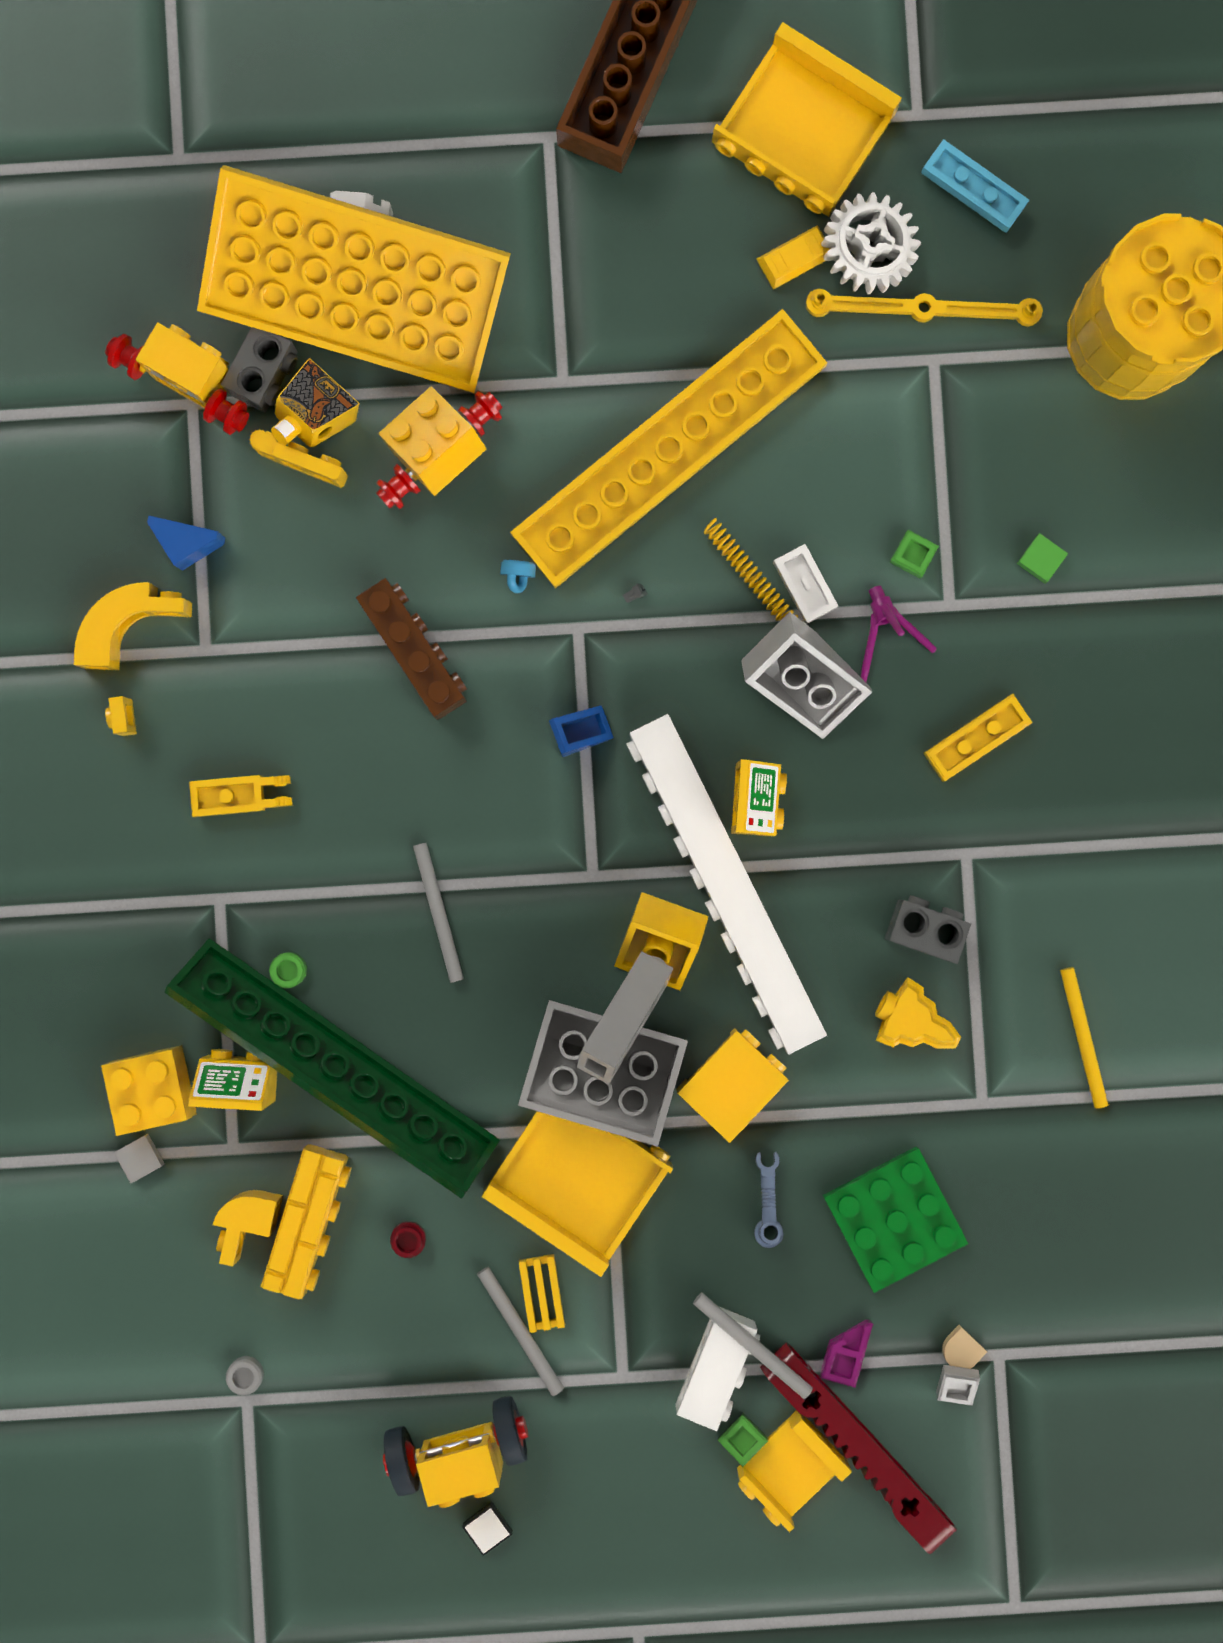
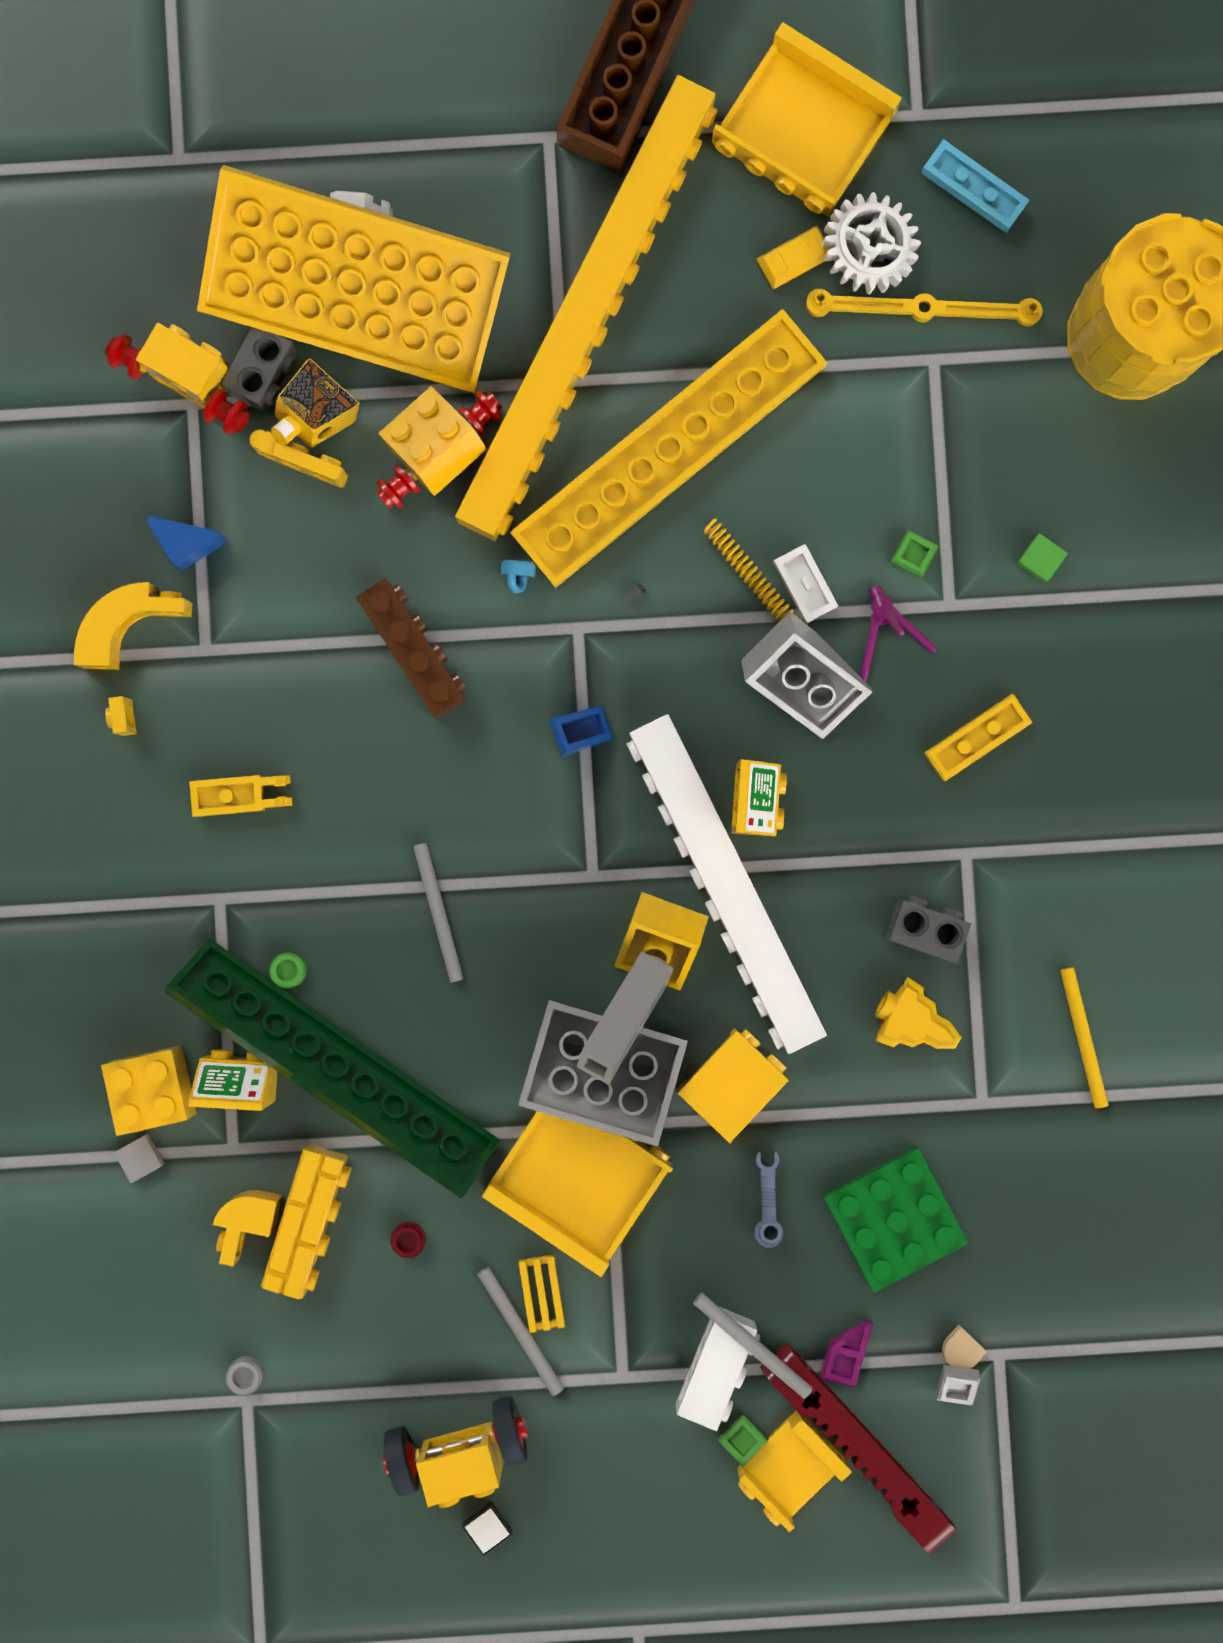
none -> yellow brick [455,75,718,542]

